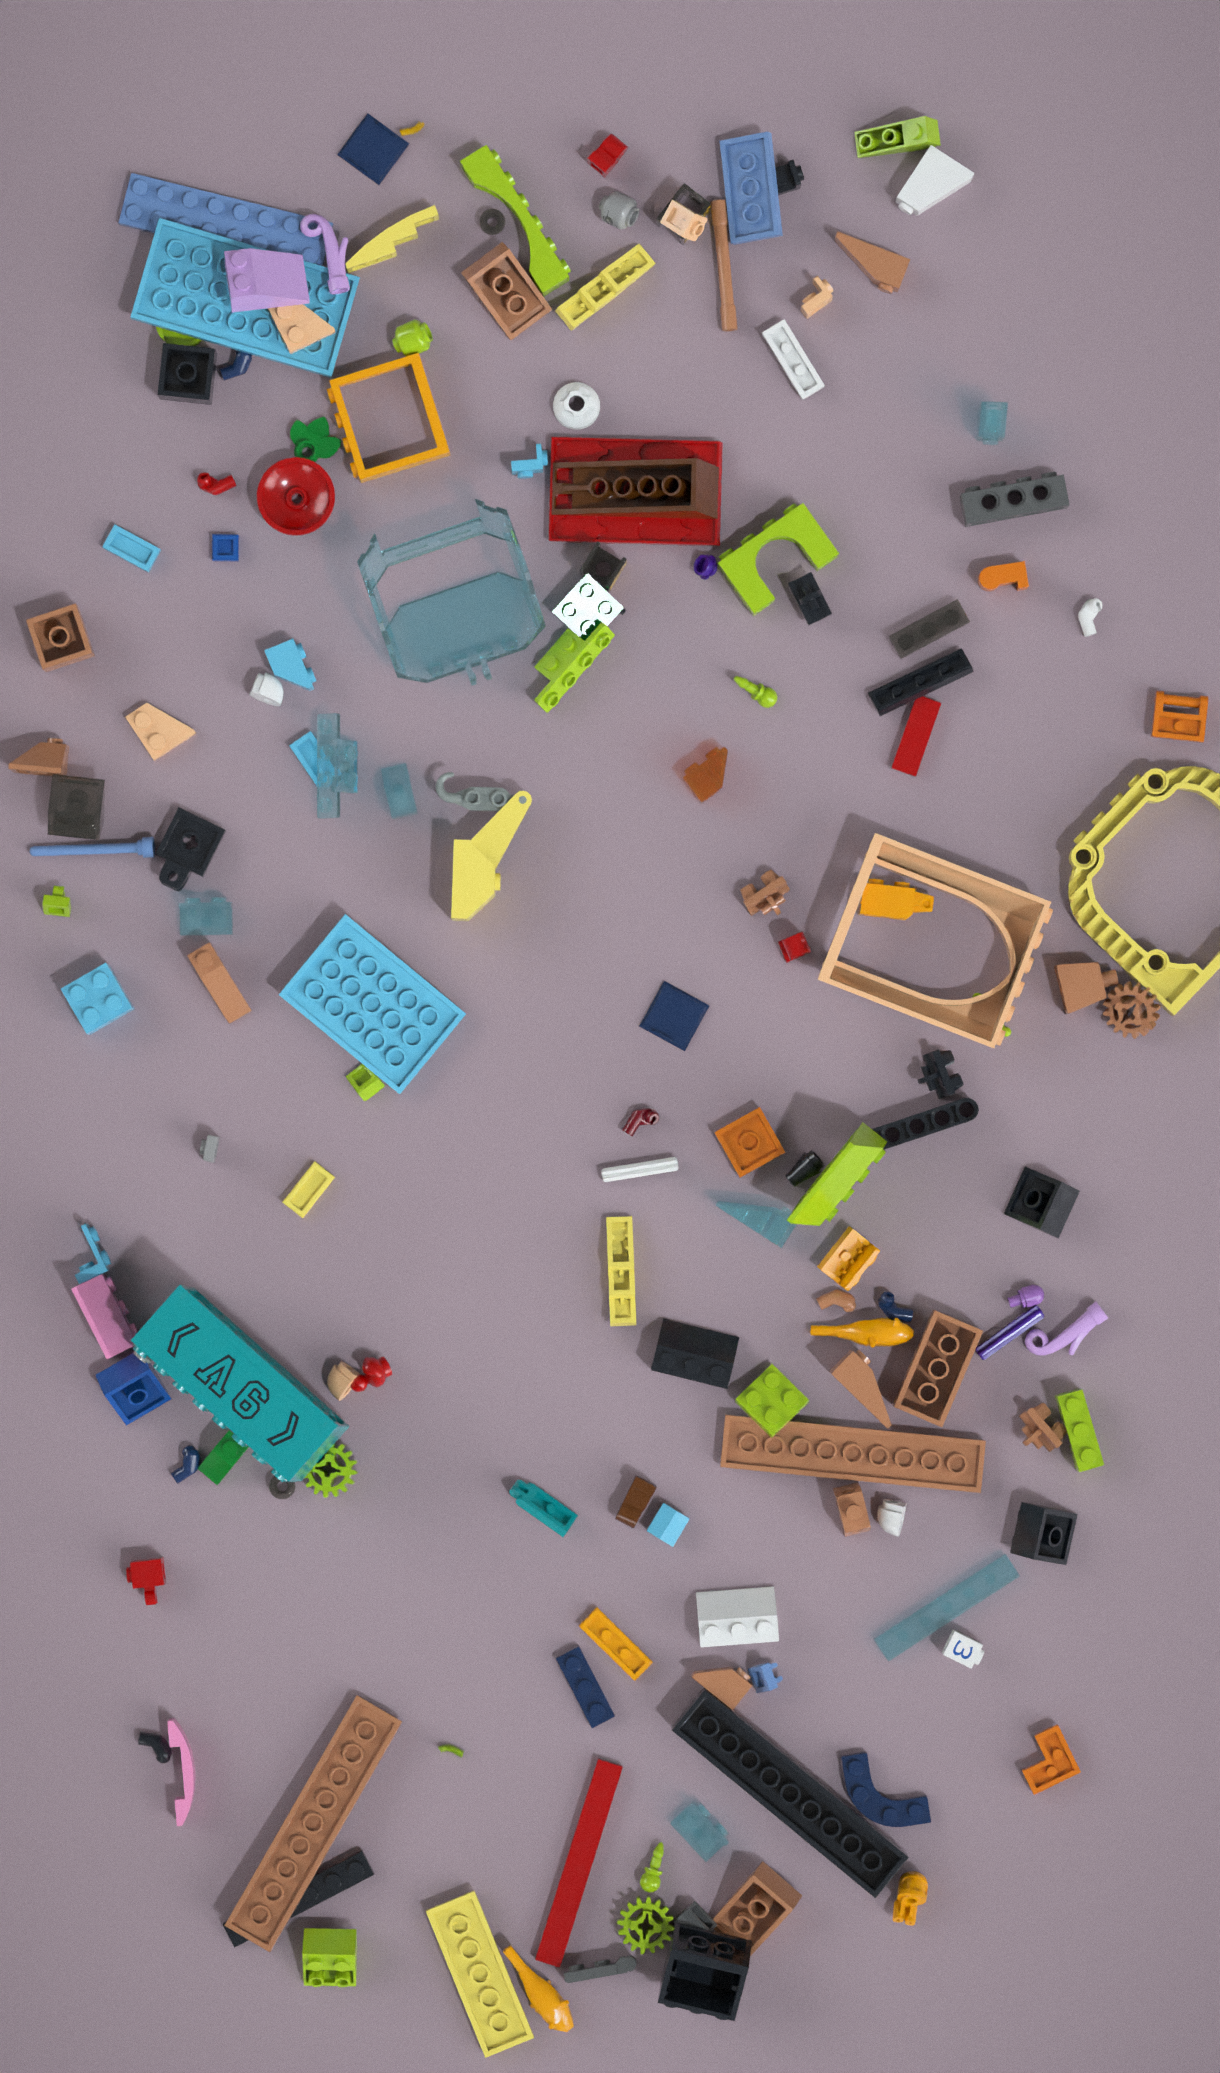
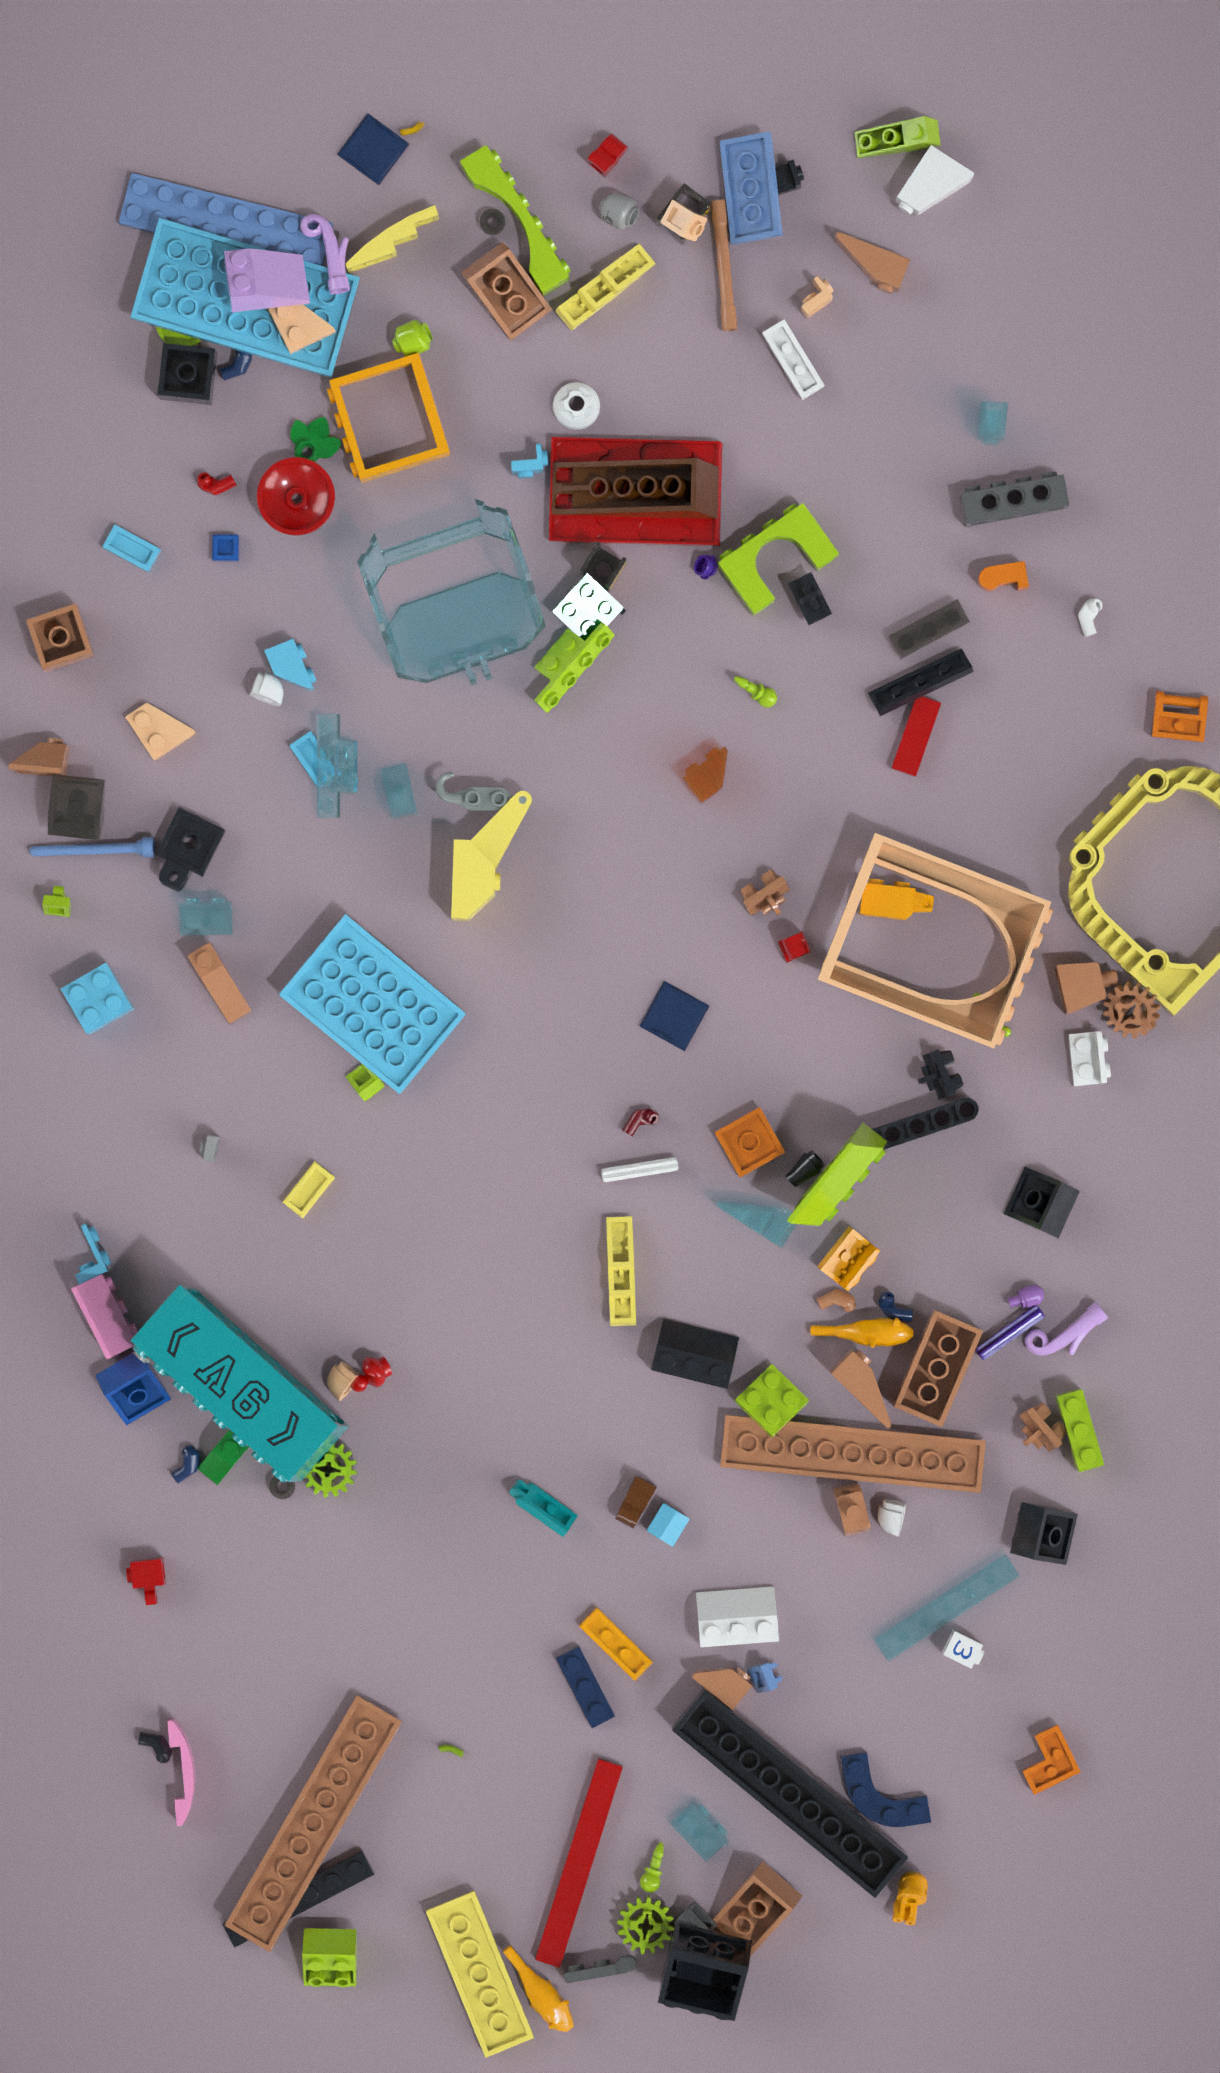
none -> white bracket [1068,1031,1111,1086]

